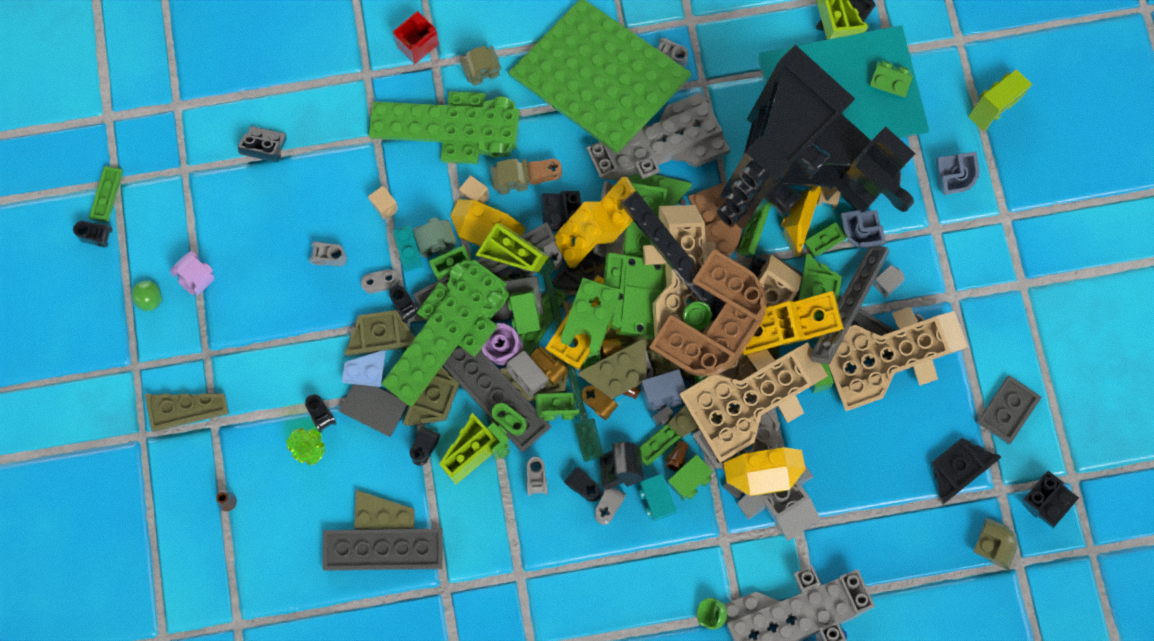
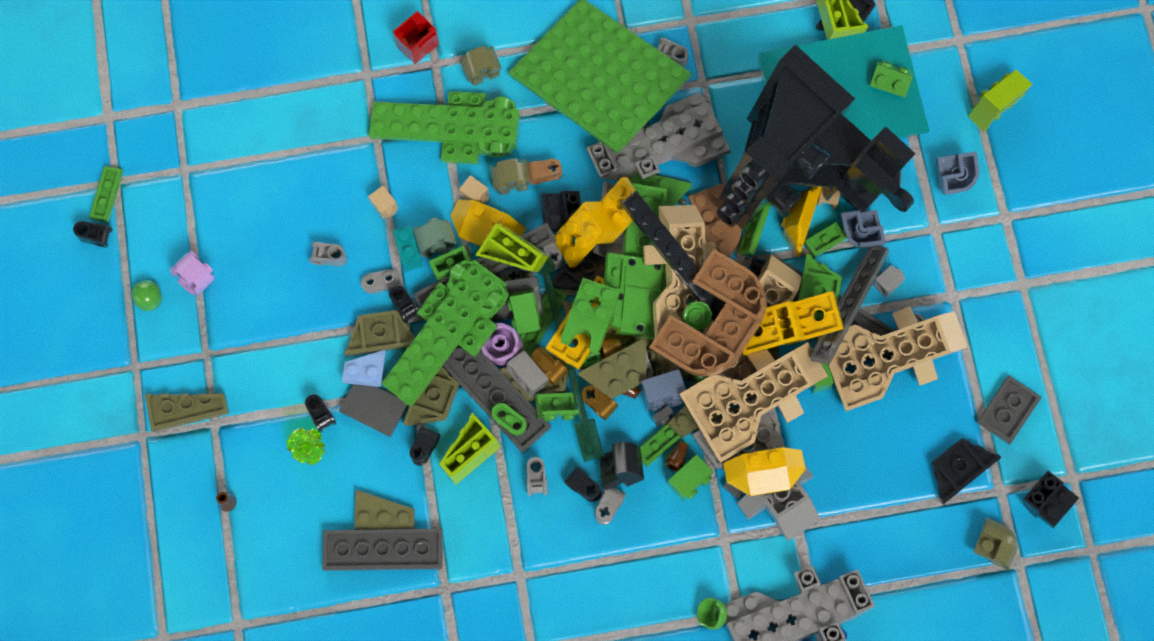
black brick [238,126,287,163] -> none
bright green bracket [488,422,511,460] -> none
teal brick [638,474,677,522] -> none

